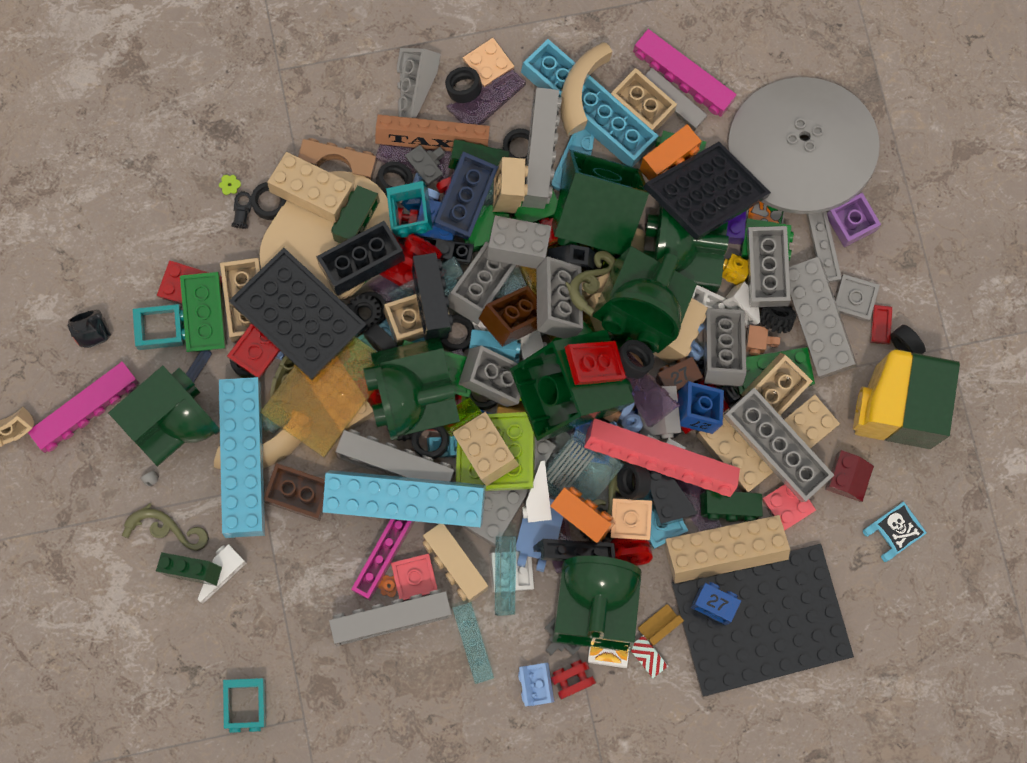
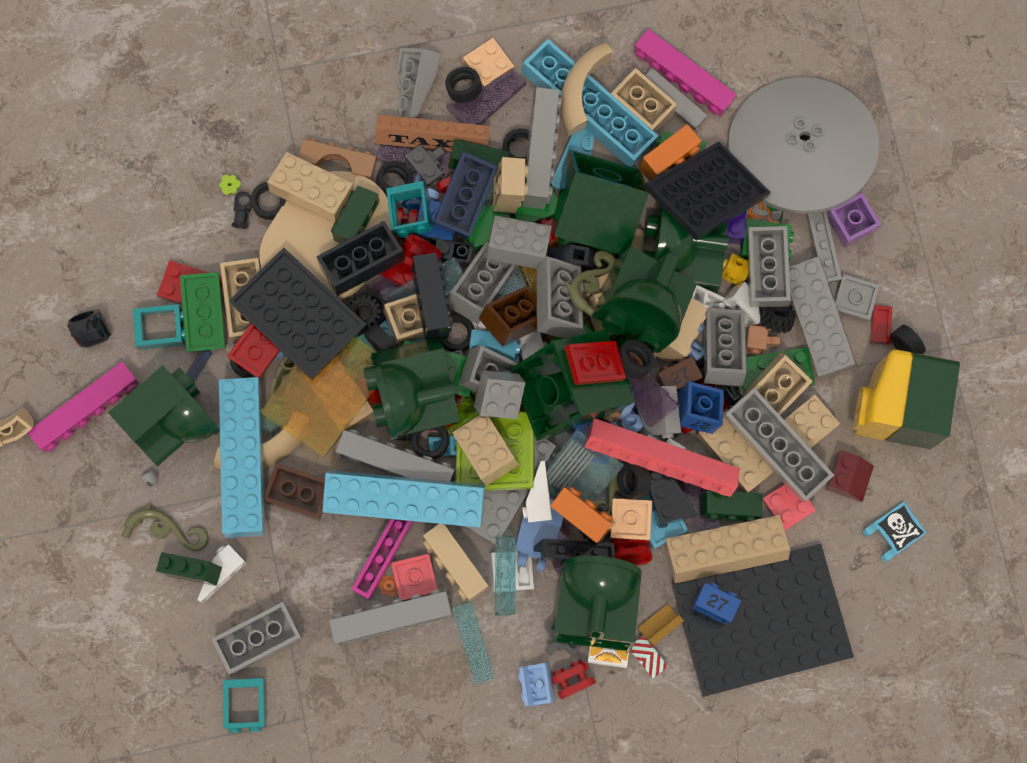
none -> light grey brick [211,602,303,676]
none -> light grey brick [474,370,525,419]

